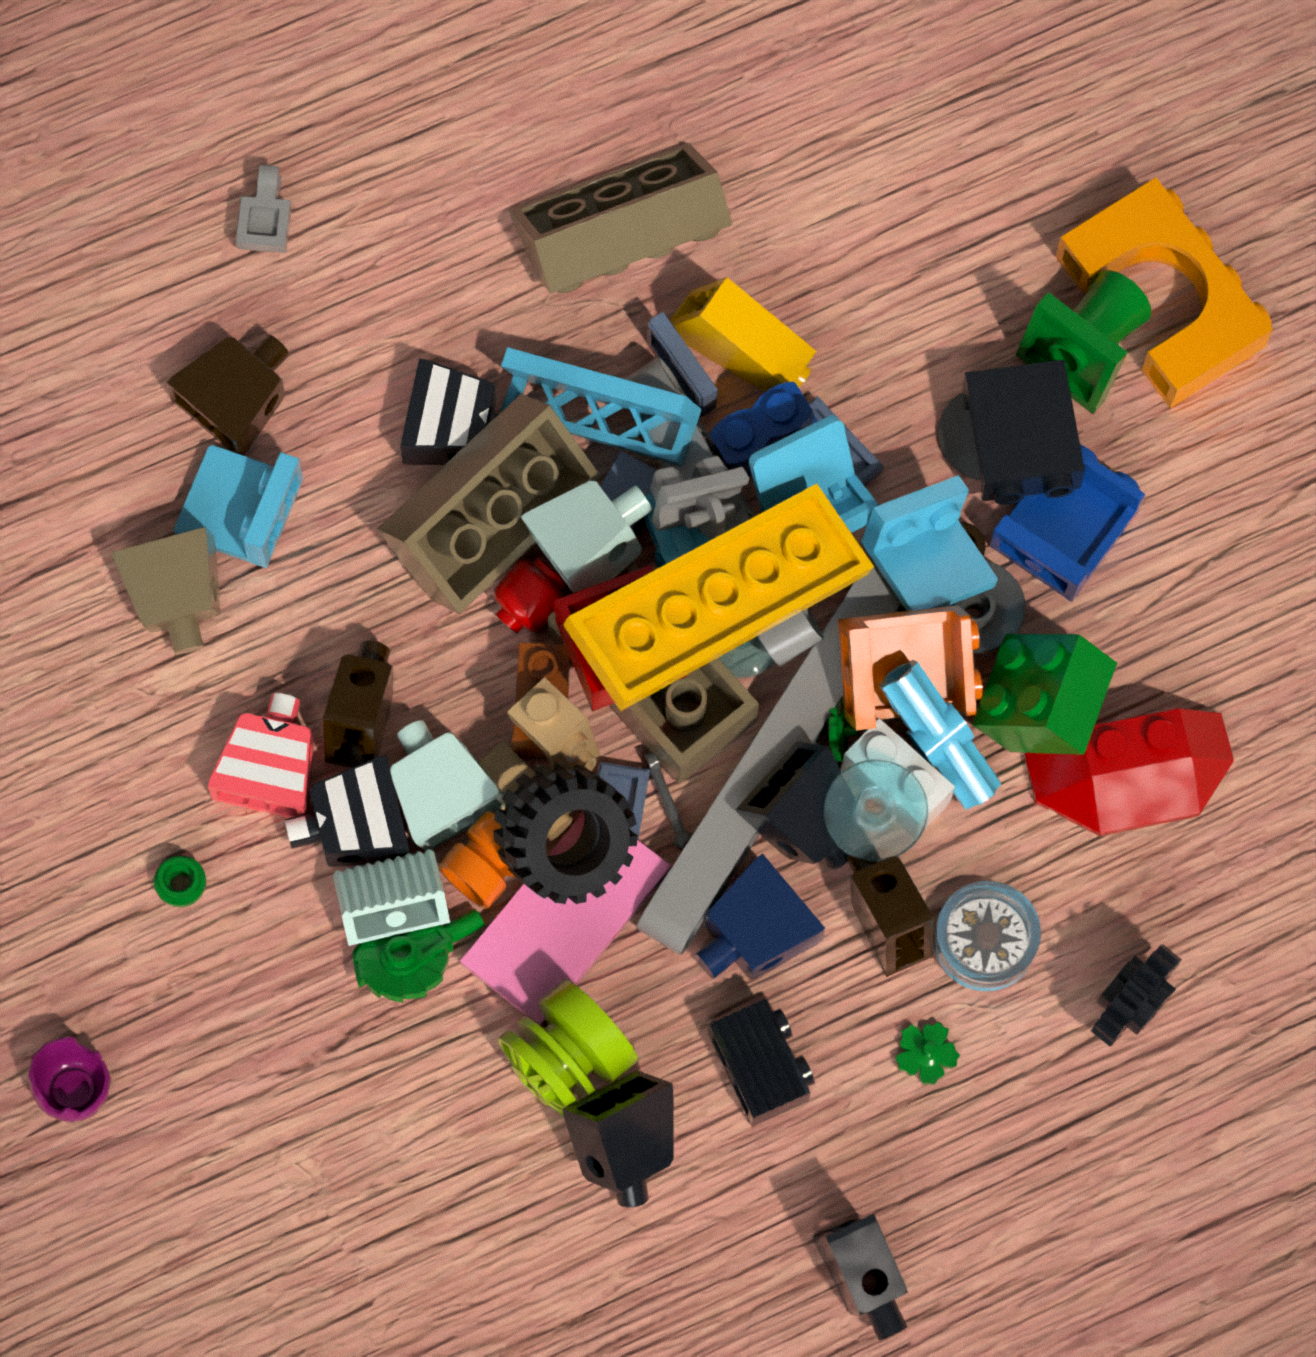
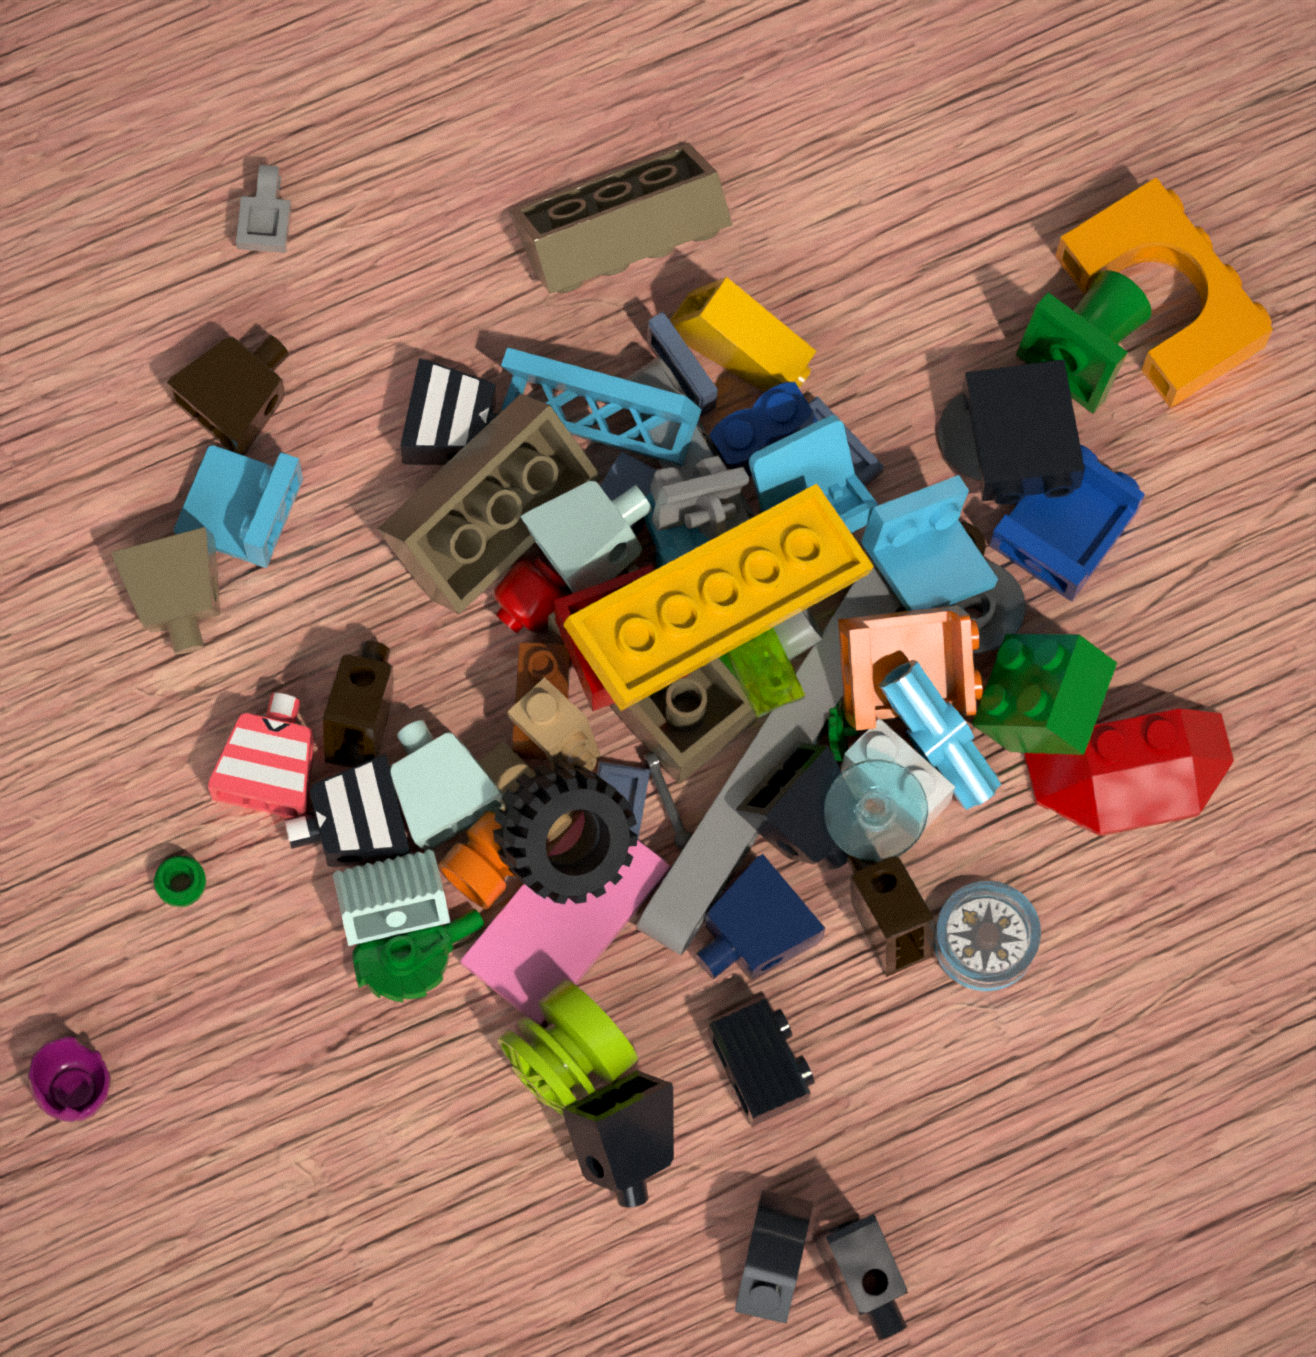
green plant [895,1022,960,1085] -> none
black gear [1091,944,1182,1047] -> none
none -> clear neon green hips [726,628,805,718]
none -> black brick [734,1190,813,1324]

